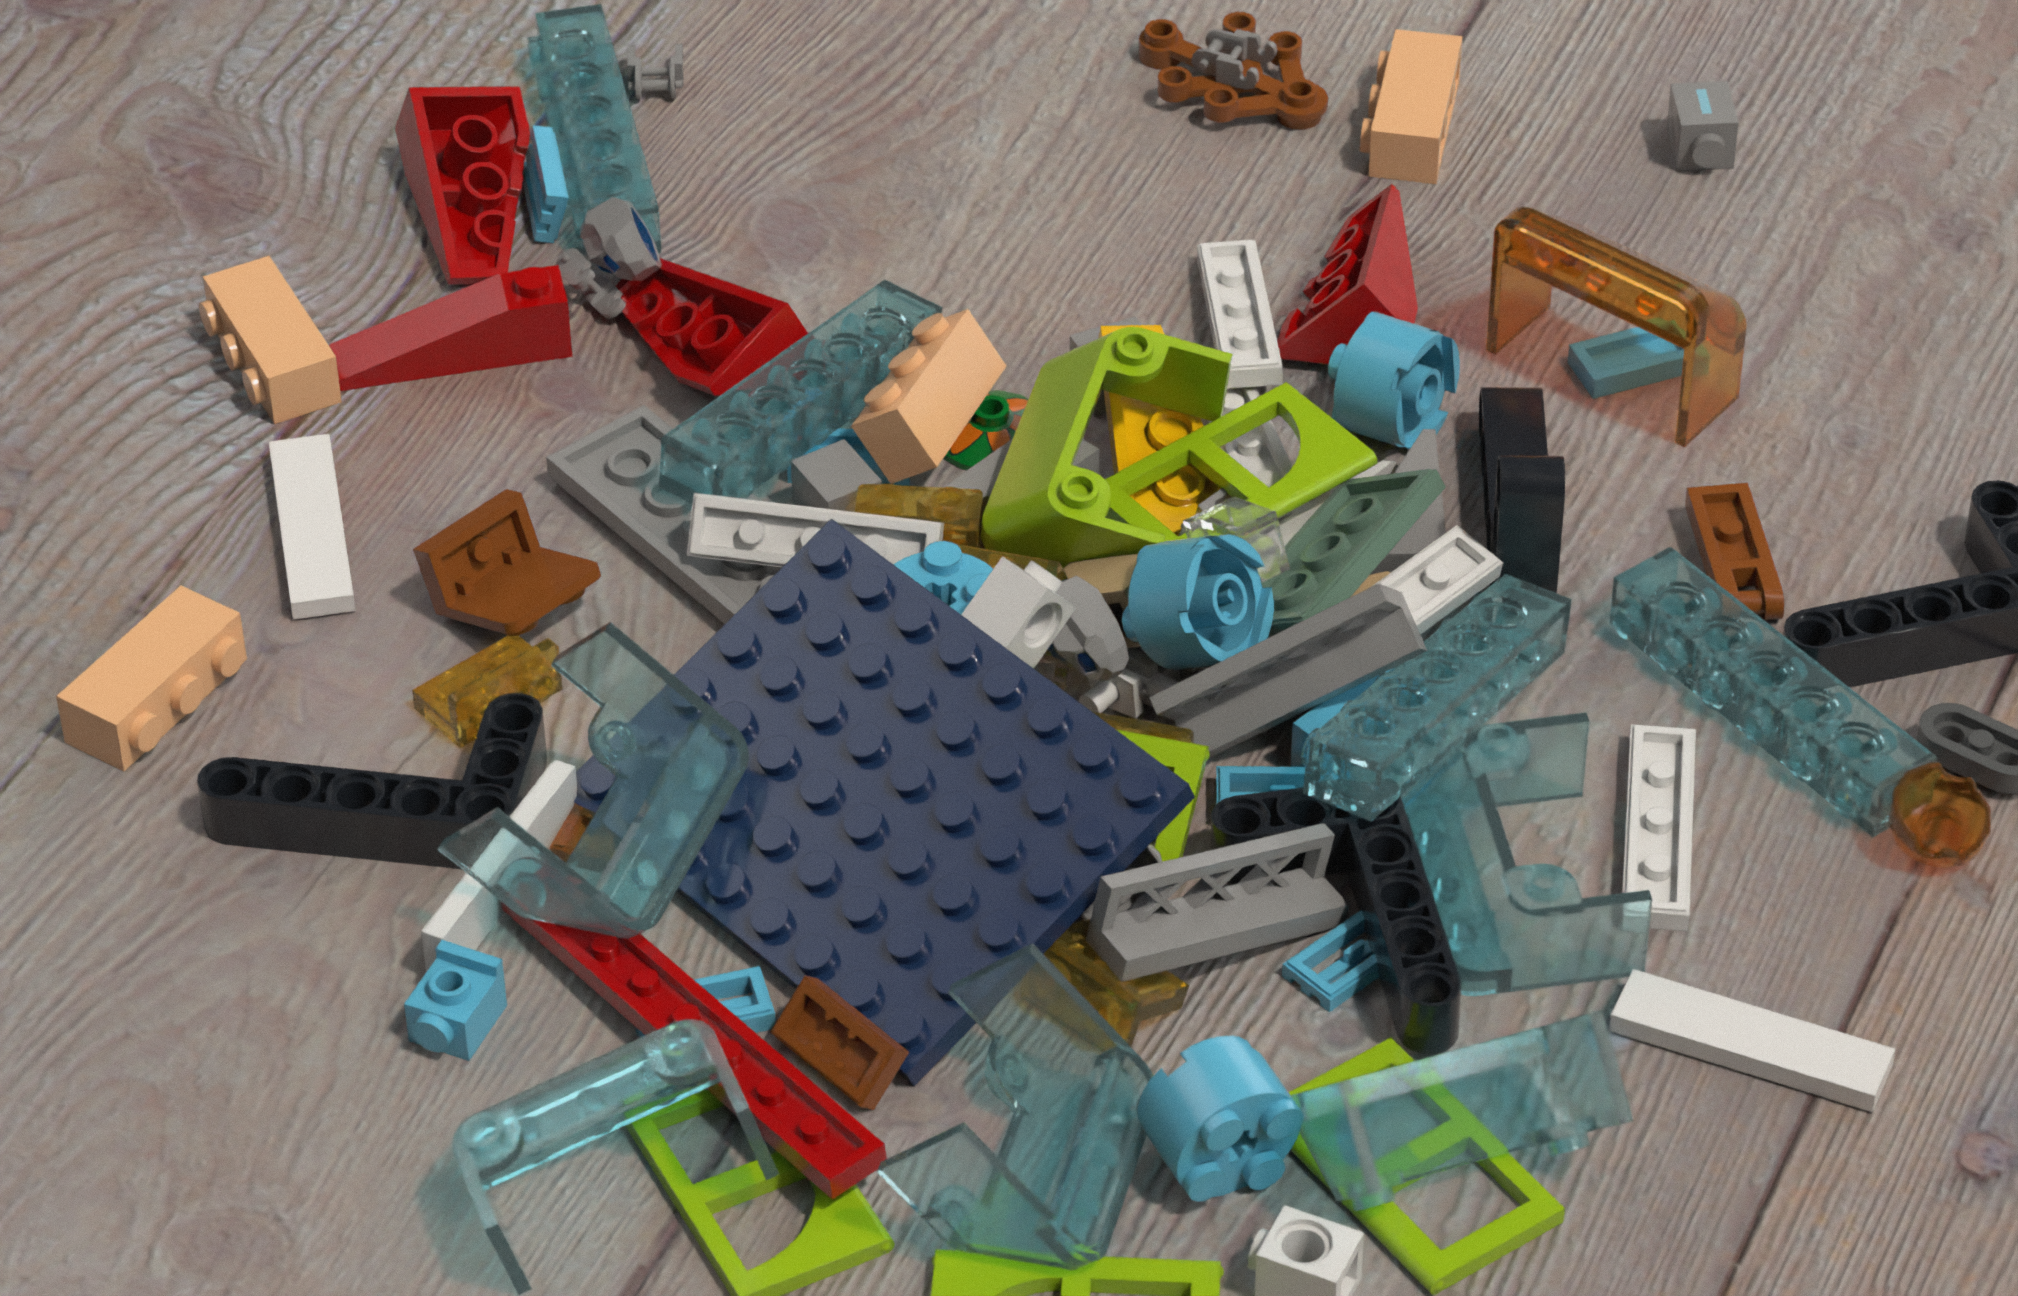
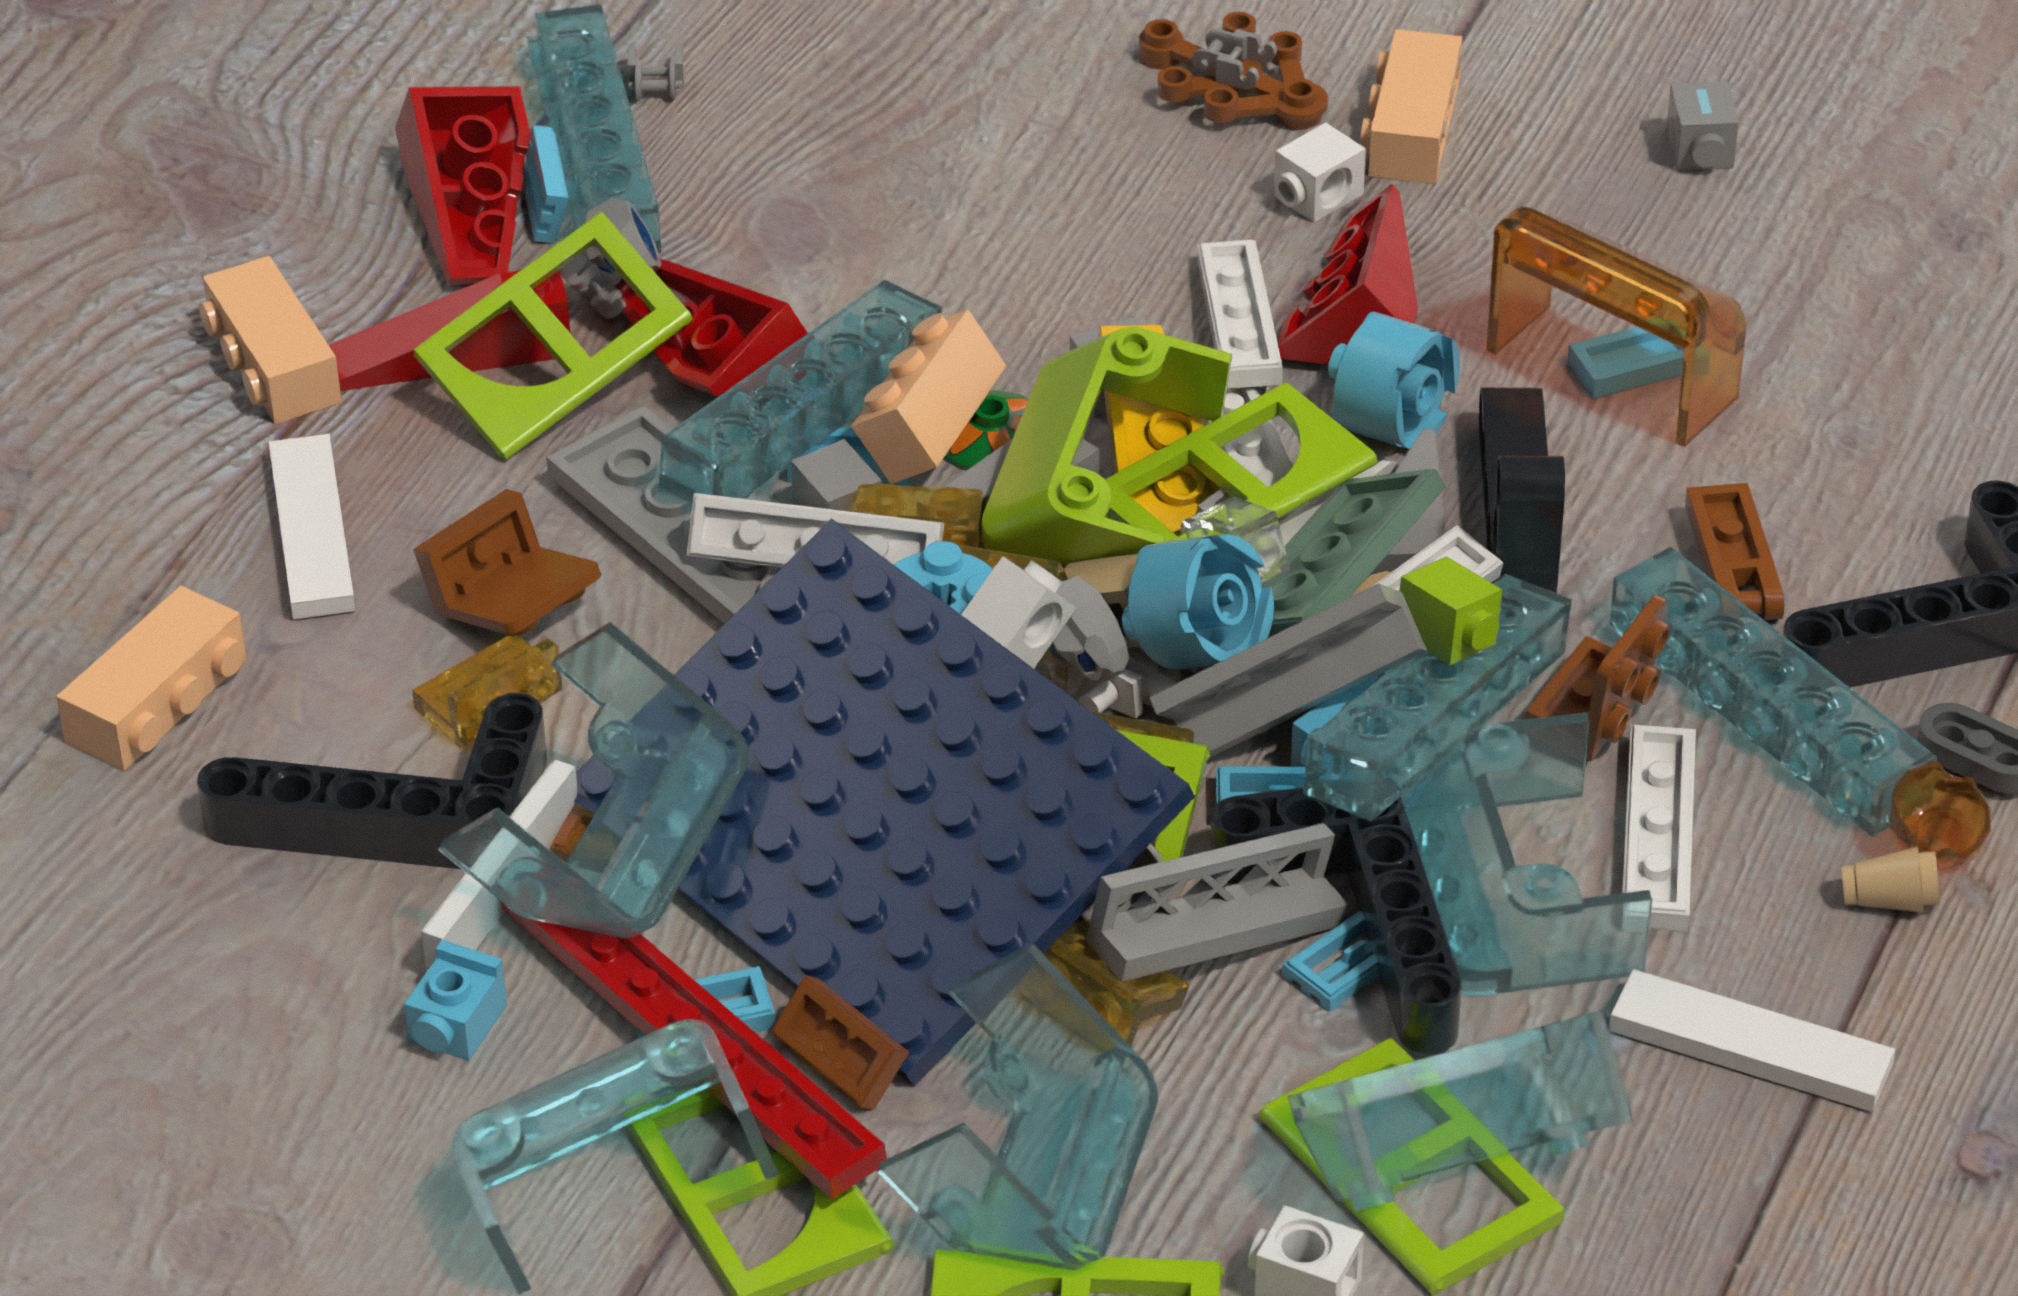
medium azure brick [1137,1036,1304,1202] -> none
none -> lime window [414,211,693,461]
none -> white brick [1274,122,1366,223]
none -> lime brick [1399,556,1502,665]
none -> dark orange bracket [1523,594,1671,761]
none -> tan cone [1841,846,1940,913]

